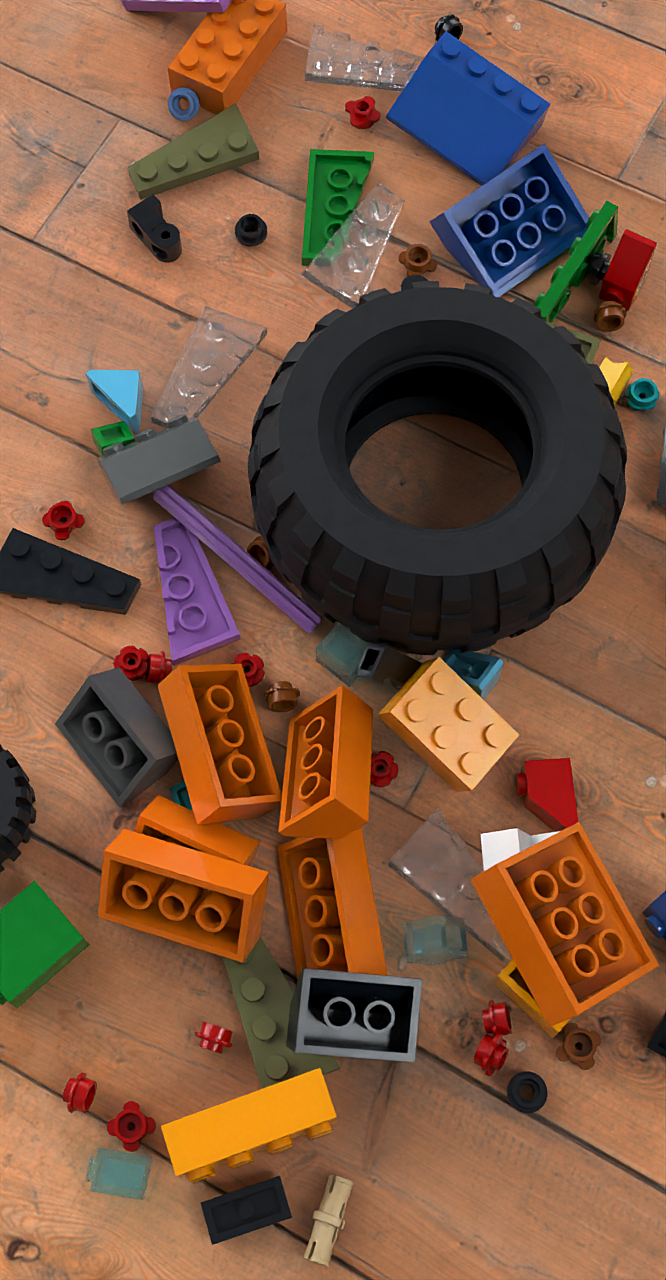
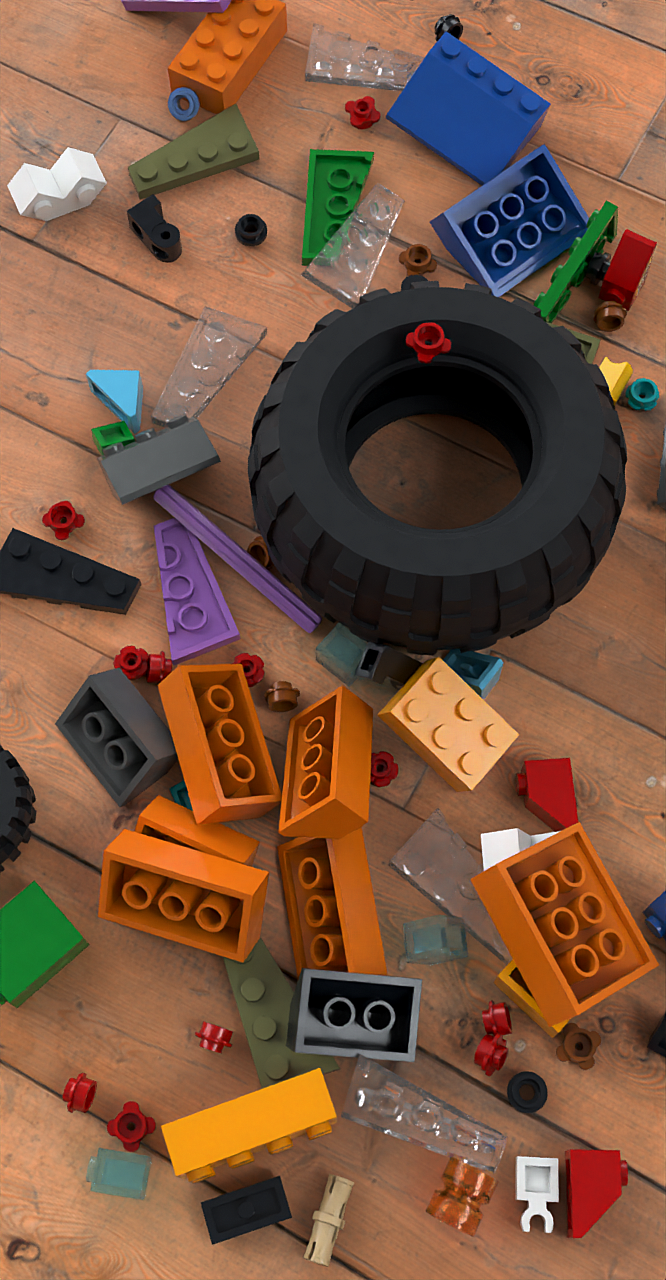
none -> white brick [7,147,107,221]
none -> clear wing [341,1054,508,1174]
none -> red plate [406,322,451,364]
none -> clear orange wheel [425,1157,498,1237]
none -> white plate [515,1156,559,1233]
none -> red slope [565,1149,628,1238]

